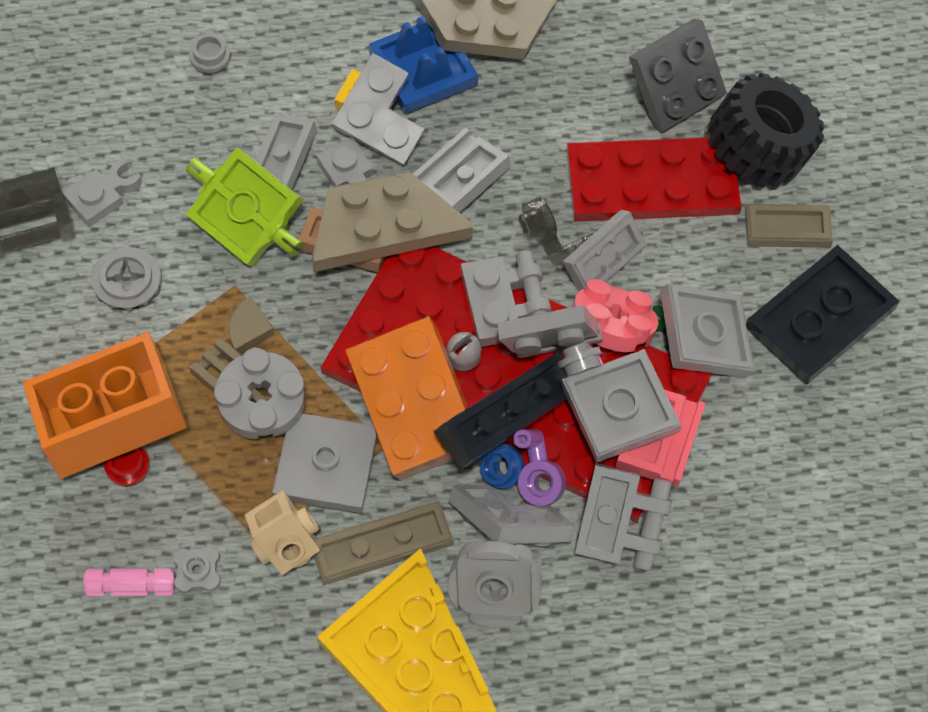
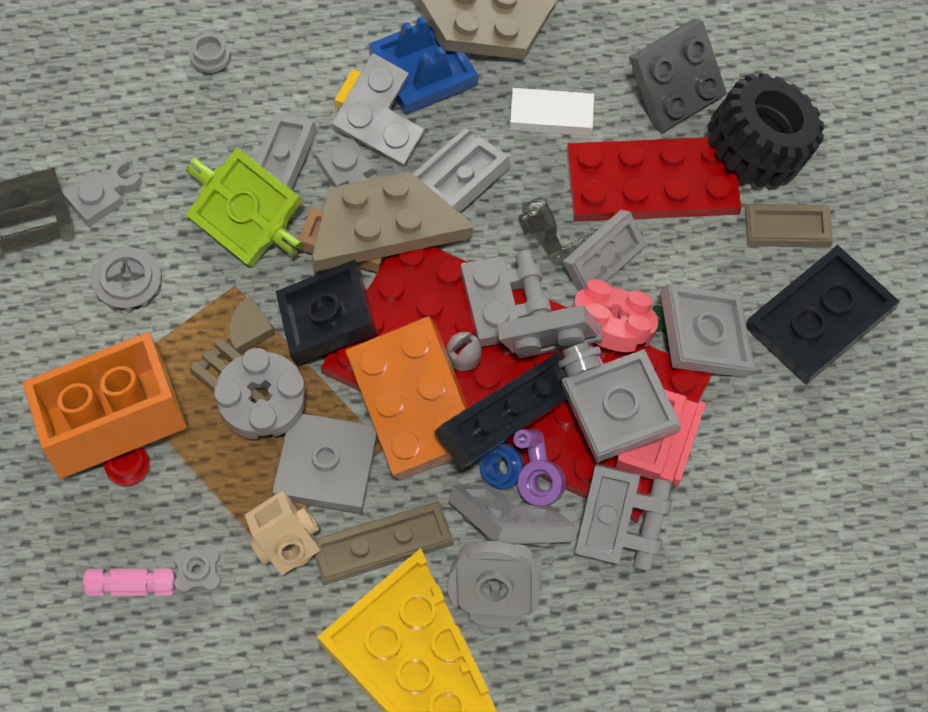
none -> black plate [275,259,377,365]
none -> white tile [510,88,594,136]

